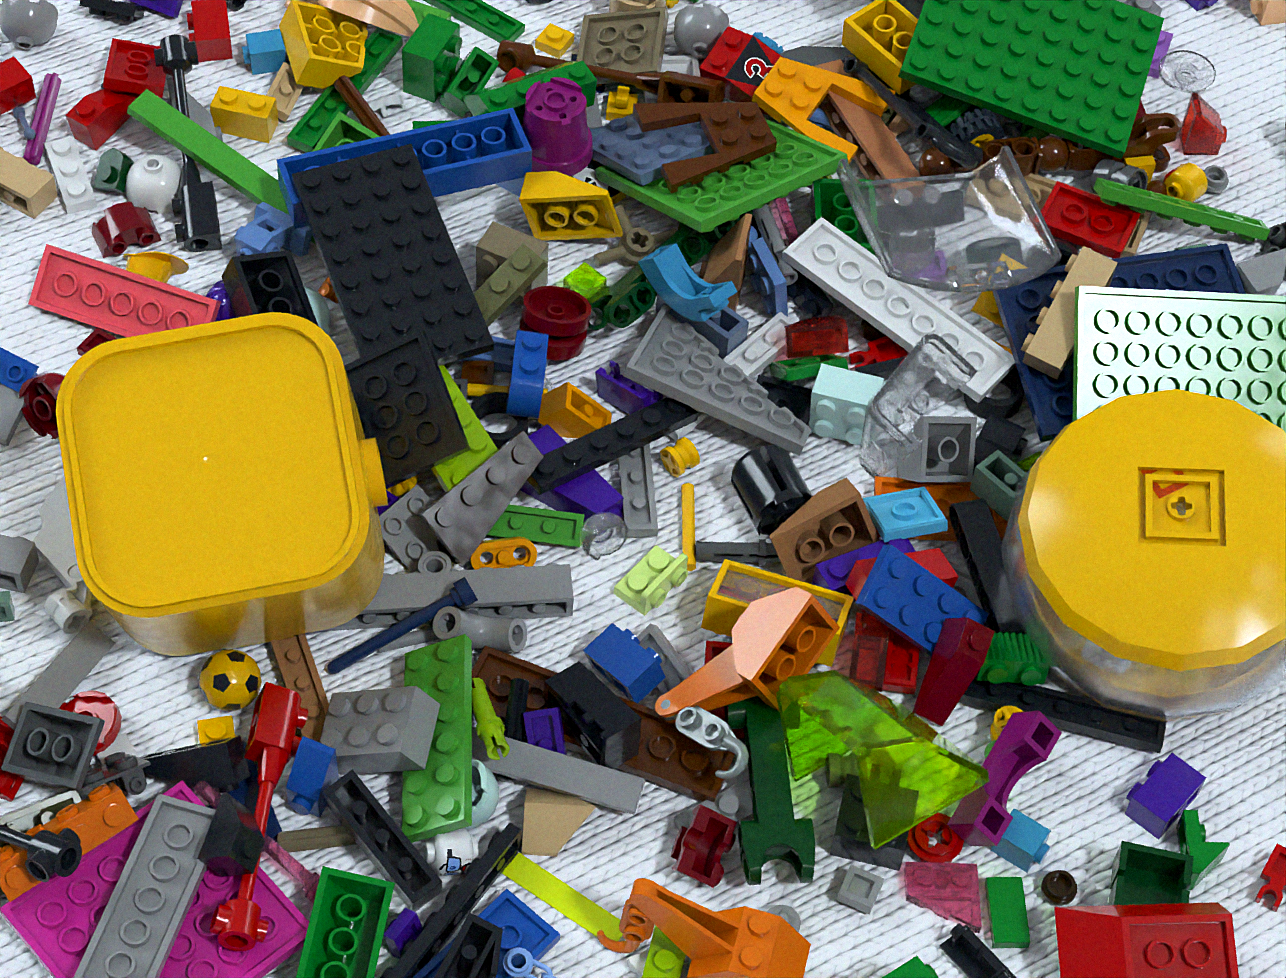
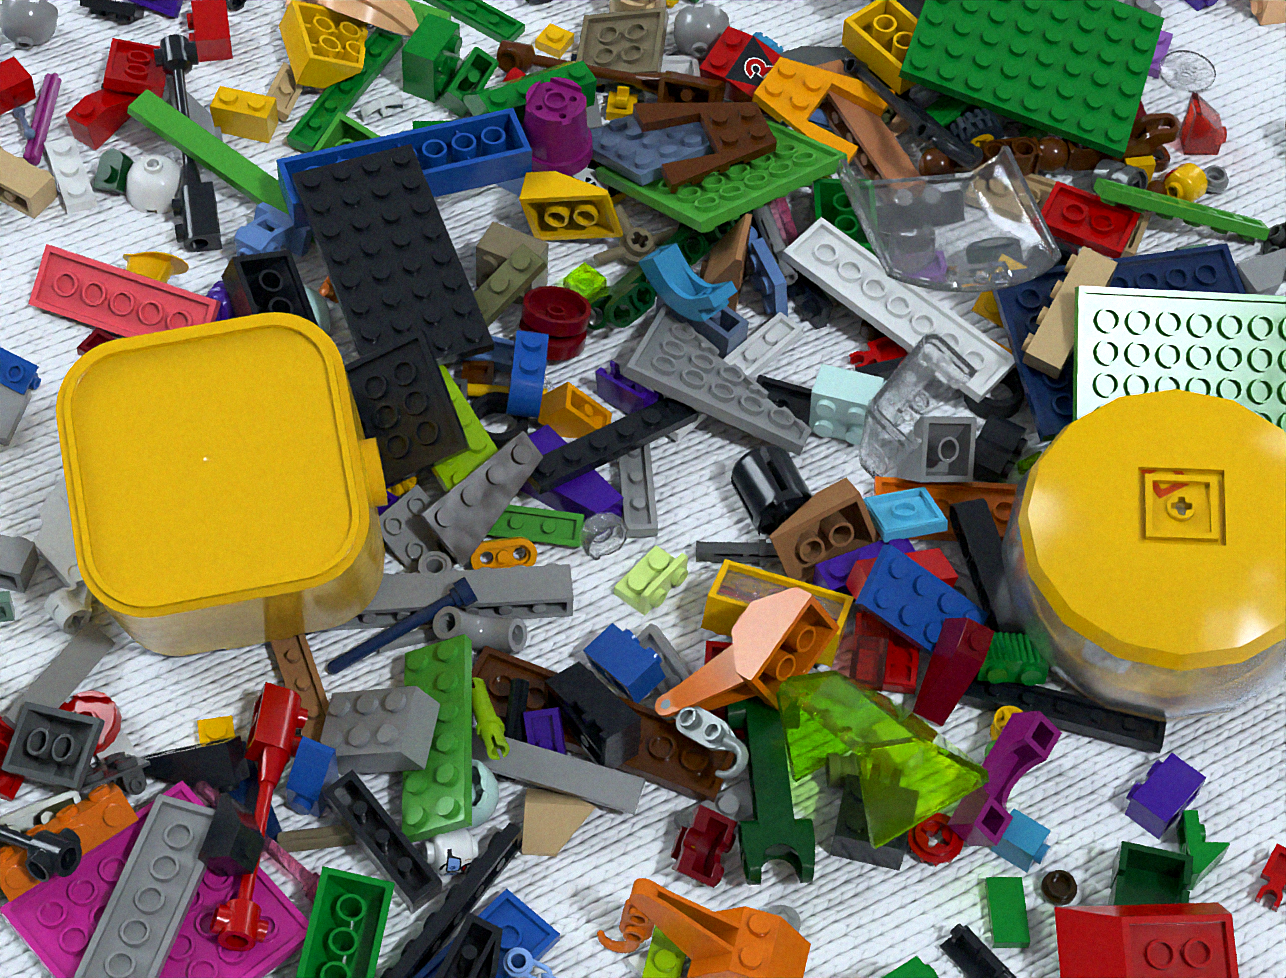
dark red cylinder [19,372,65,439] -> none
dark red cylinder [92,202,162,258] -> none
yellow piece [199,649,262,712] -> none
dark azure brick [242,29,286,75] -> none
reddish brown axle [334,75,390,136] -> none
dark purple plate [383,907,423,960] -> none
neon yellow sticker [502,853,623,941] -> none
yellow wheel [660,437,700,477] -> none
yellow bar [681,483,696,571] -> none
green tile [769,352,848,381] -> none
clear red slope [784,315,849,358] -> none
light grey plate [836,865,884,915] -> none
clear pink wing [904,862,982,933] -> none
sand green brick [970,450,1029,530] -> none

